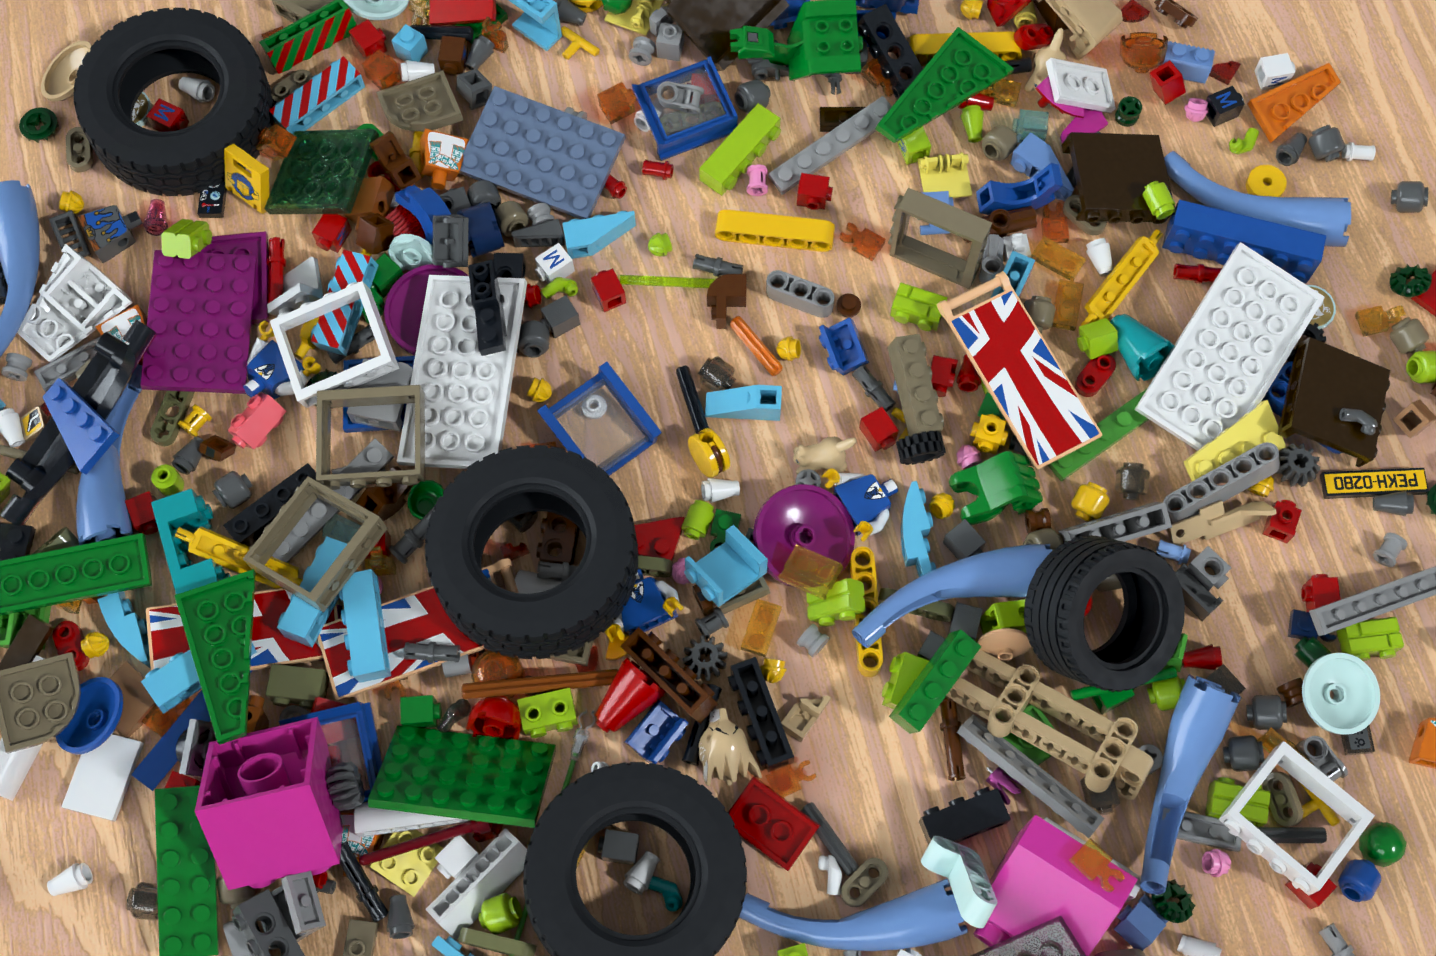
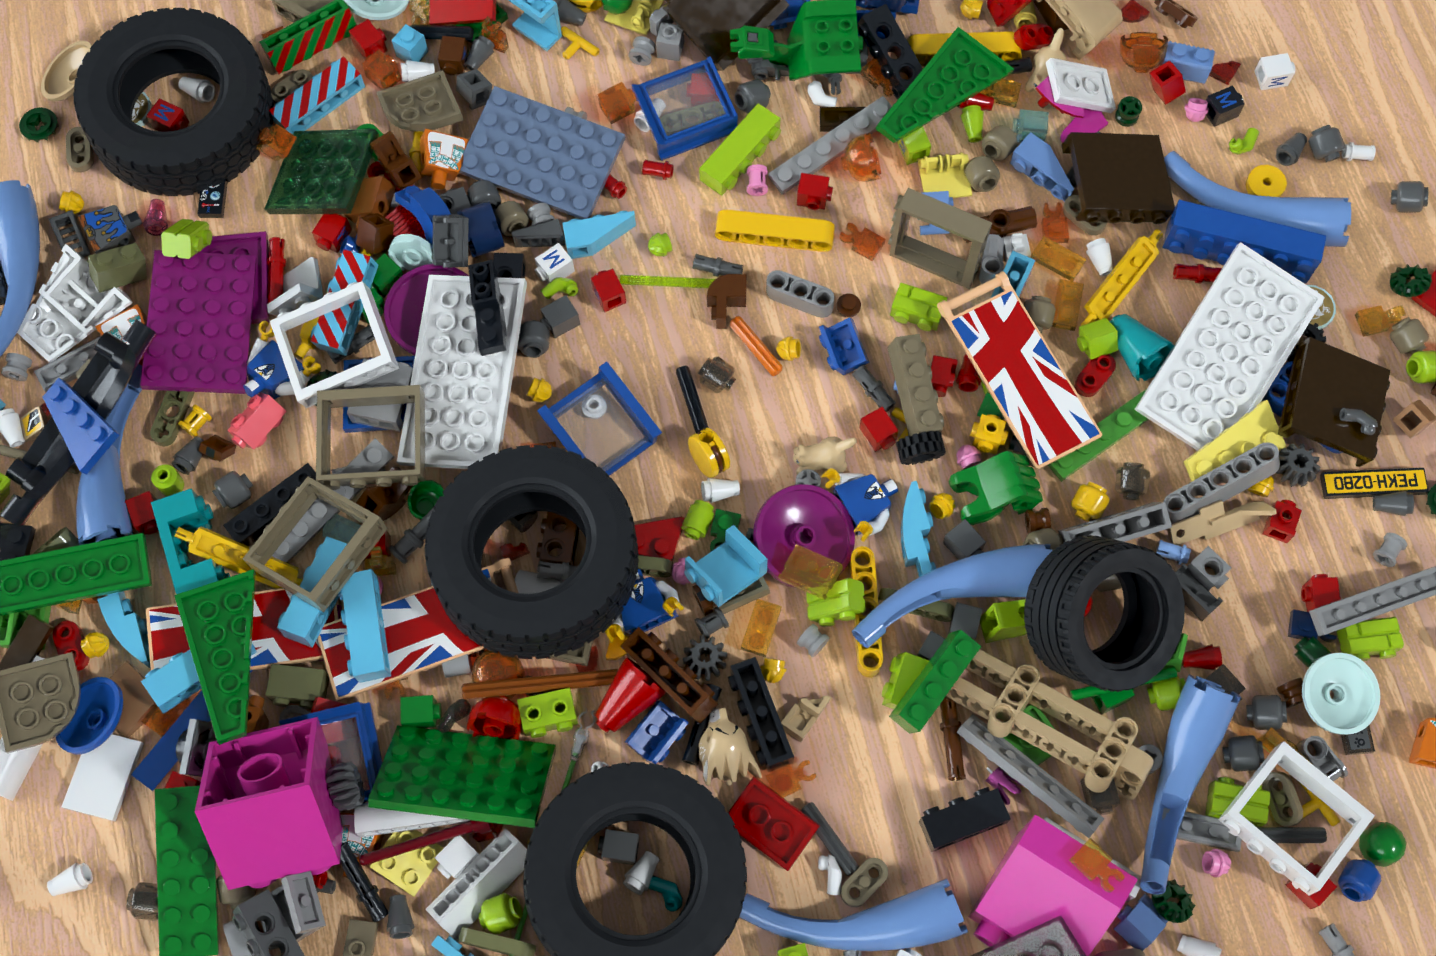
yellow container [224,144,269,214] -> none
dark grey pin [404,641,460,663] -> none
red plate [524,284,542,308] -> none
light grey piece [657,81,704,114] -> none
medium azure slope [705,385,782,421] -> none
light aqua beam [921,836,998,928] -> none
blue arch [976,163,1063,215] -> none
light nougat dish [977,628,1031,661] -> none
lime brick [1142,181,1175,220] -> none
orange wing [1247,63,1341,144] -> none
none -> olive brick [88,243,147,293]
none -> blue plate [340,235,360,254]
none -> white arm [808,81,837,107]
none -> clear orange cylinder [841,132,881,182]
none -> dark tan head [965,156,1000,192]

